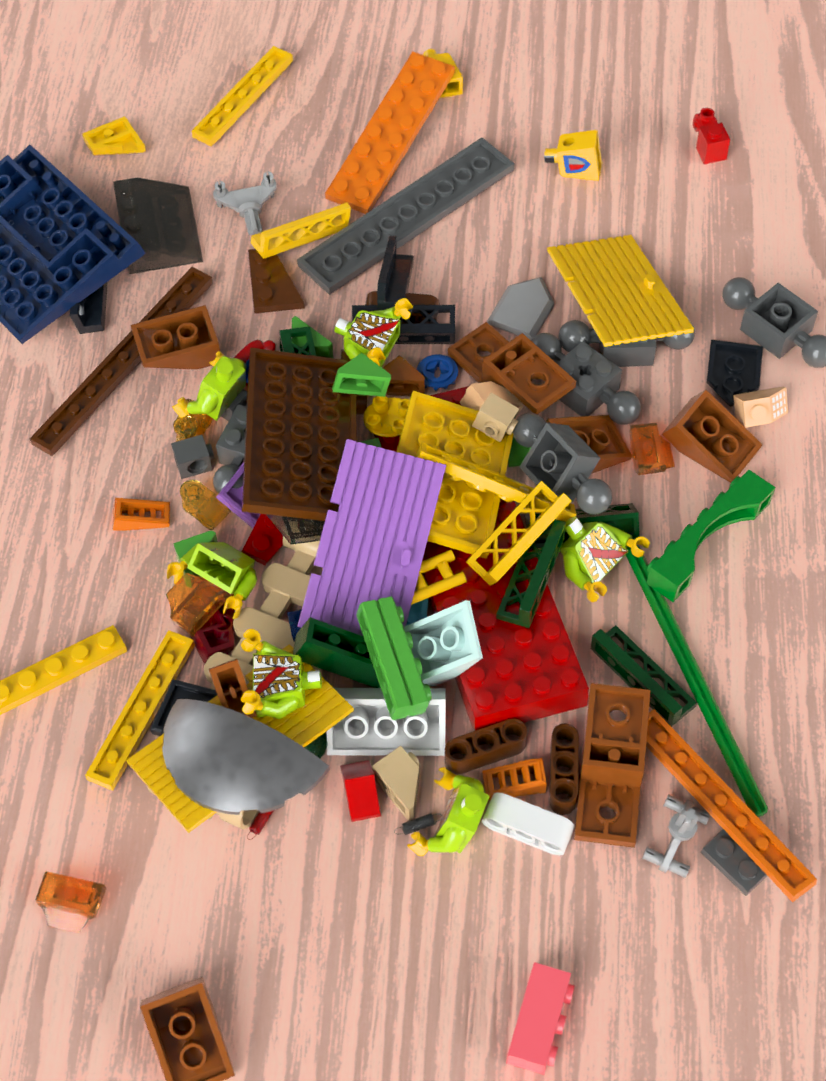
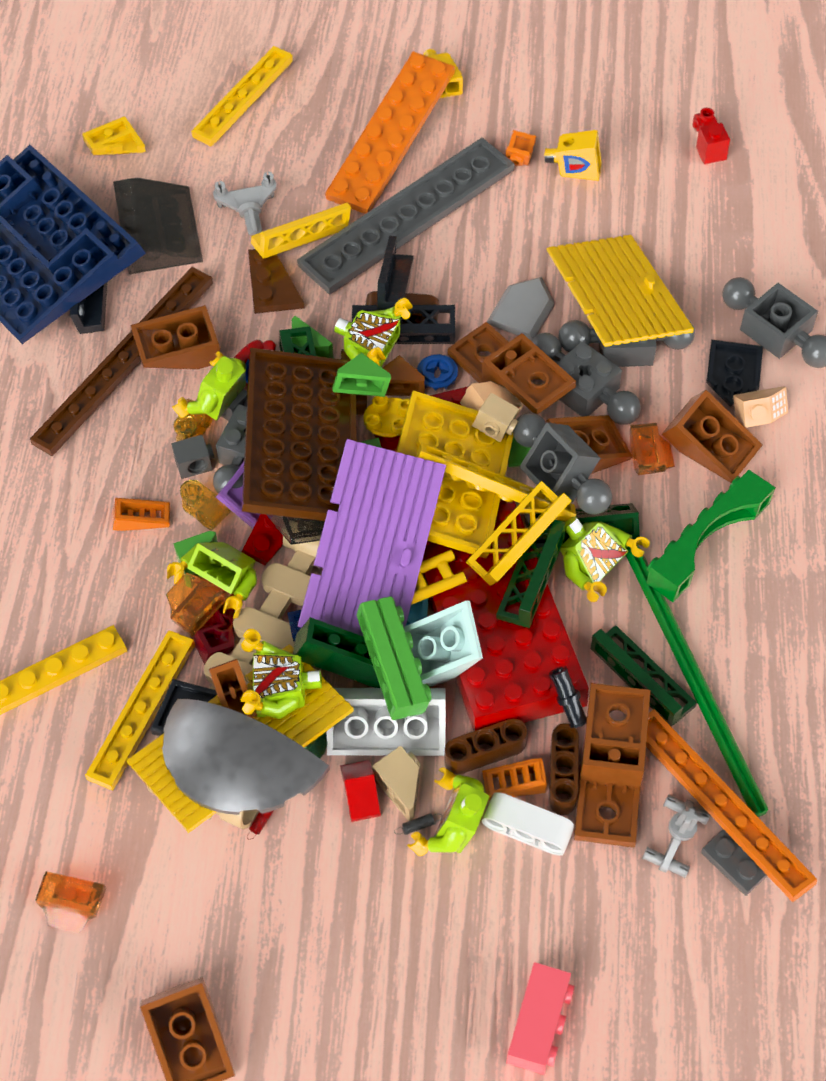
none -> orange bracket [505,130,537,166]
none -> black pin [549,666,587,728]

